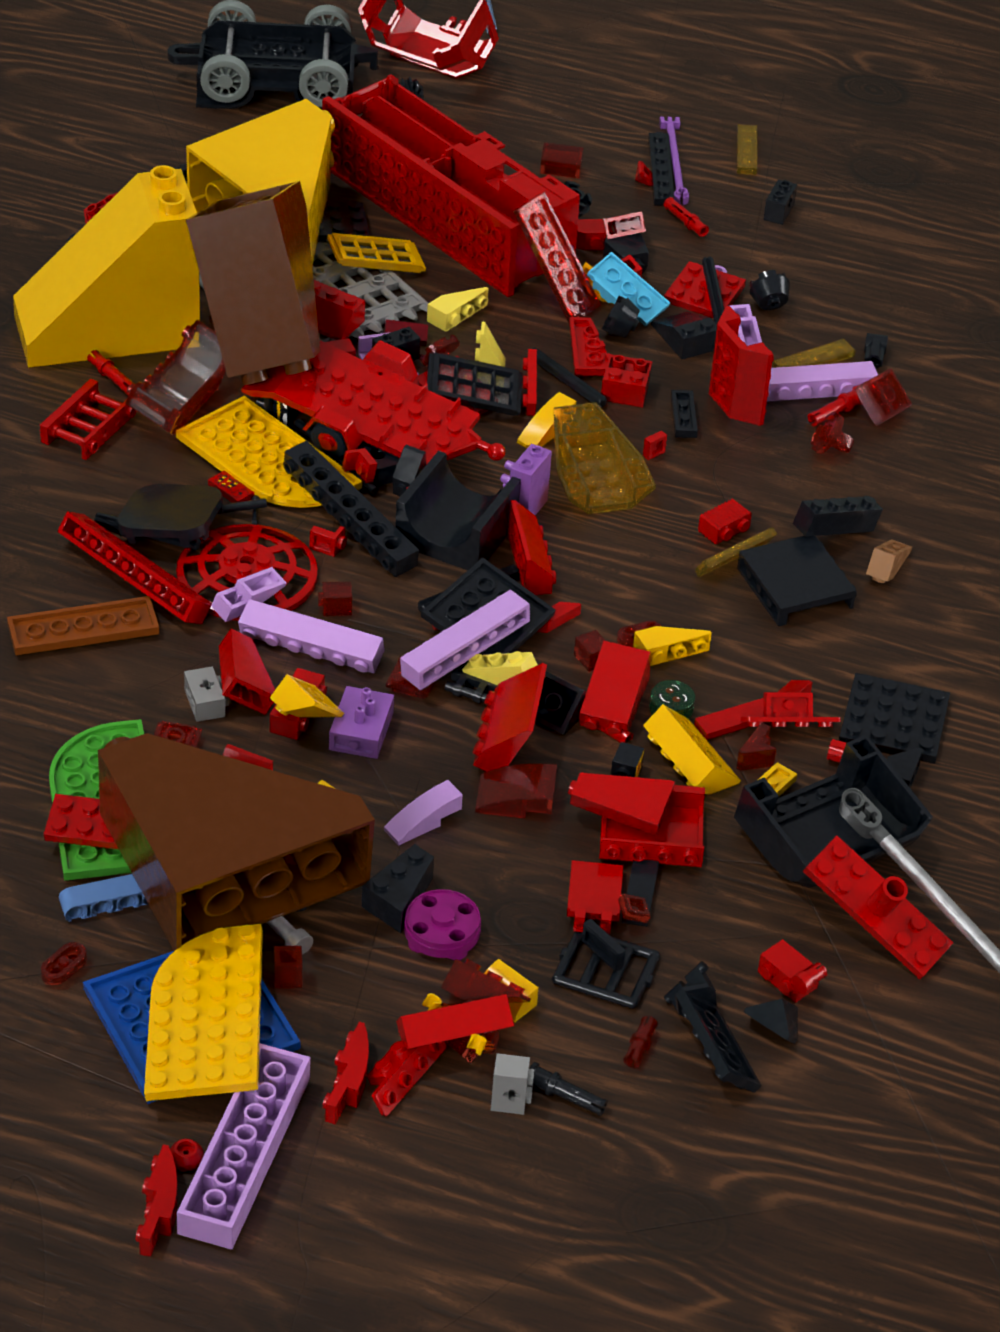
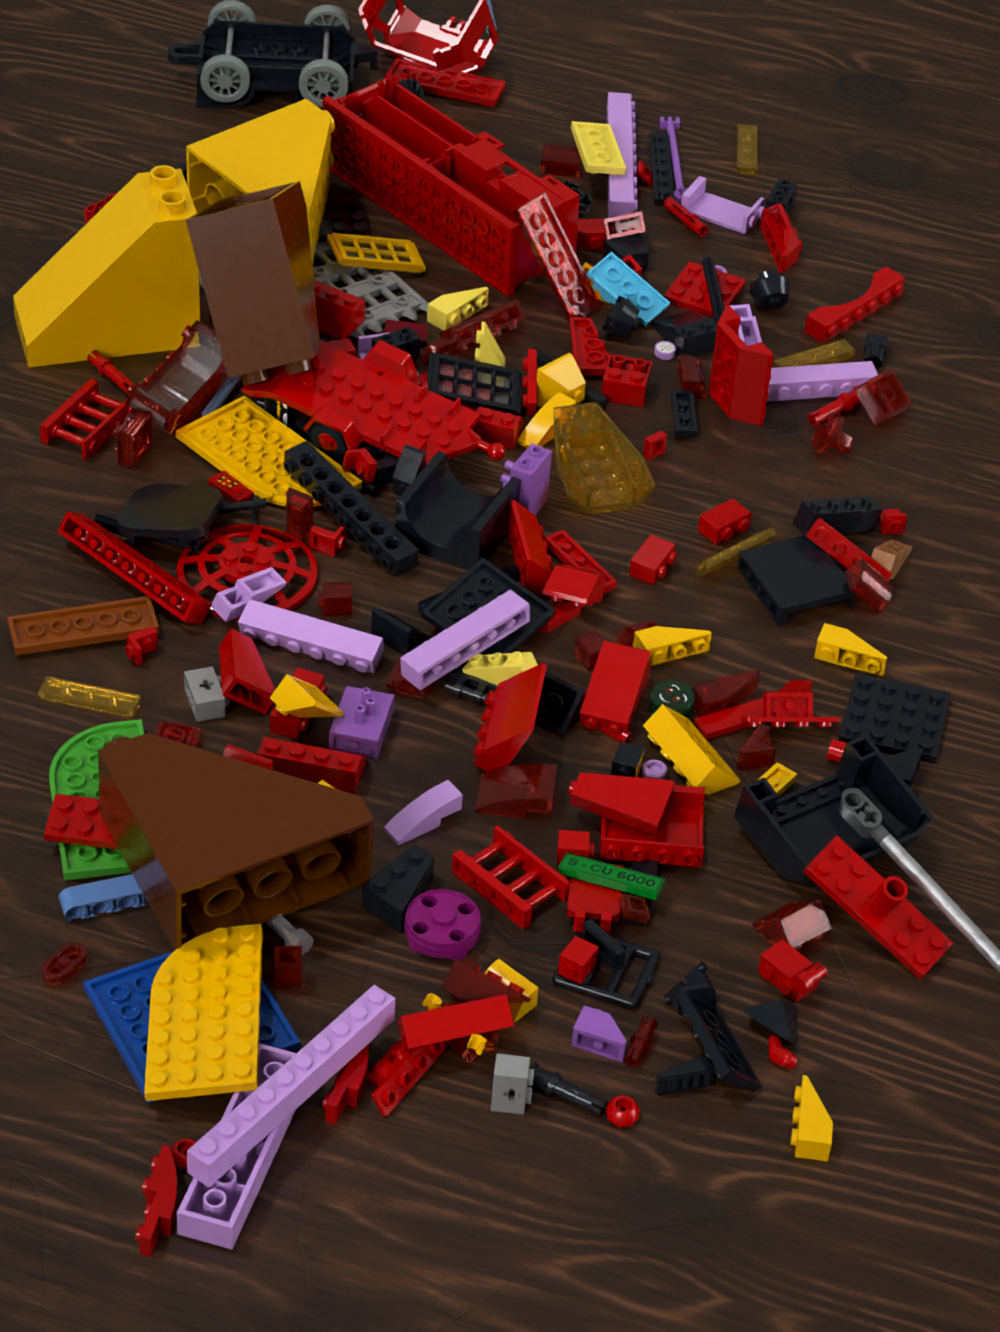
none -> clear yellow tile [38,676,141,718]
none -> clear red brick [114,406,152,469]
none -> red bracket [125,626,158,667]
none -> lavender brick [187,985,396,1187]
none -> sand blue axle [201,375,242,417]
none -> red slope [257,737,367,794]
none -> clear red brick [286,487,313,542]
none -> black slope [371,607,431,655]
none -> red plate [384,58,506,107]
none -> clear red brick [439,299,526,353]
none -> red fence [451,825,570,930]
none -> red slope [472,407,526,450]
none -> yellow slope [536,353,586,406]
none -> red slope [542,564,607,607]
none -> red plate [544,530,617,594]
none -> red brick [556,830,594,866]
none -> green tile [558,853,665,900]
none -> red brick [558,936,599,984]
none -> light yellow plate [571,121,626,175]
none -> medium lavender slope [571,1005,627,1063]
none -> red plate [605,1096,640,1127]
none -> lavender brick [607,92,637,218]
none -> red brick [629,535,677,585]
none -> lavender tile [642,759,667,780]
none -> lavender tile [654,341,676,360]
none -> black slope [655,1054,715,1096]
none -> clear red brick [678,354,708,398]
none -> lavender panel [681,176,765,234]
none -> clear red slope [690,669,760,717]
none -> clear red slope [752,899,831,951]
none -> red wedge [760,204,803,274]
none -> red arm [768,1035,797,1069]
none -> yellow slope [790,1075,833,1162]
none -> red arch [804,266,905,343]
none -> red bracket [806,518,892,591]
none -> yellow slope [814,623,887,677]
none -> clear red brick [845,558,892,613]
none -> red bracket [878,509,907,534]

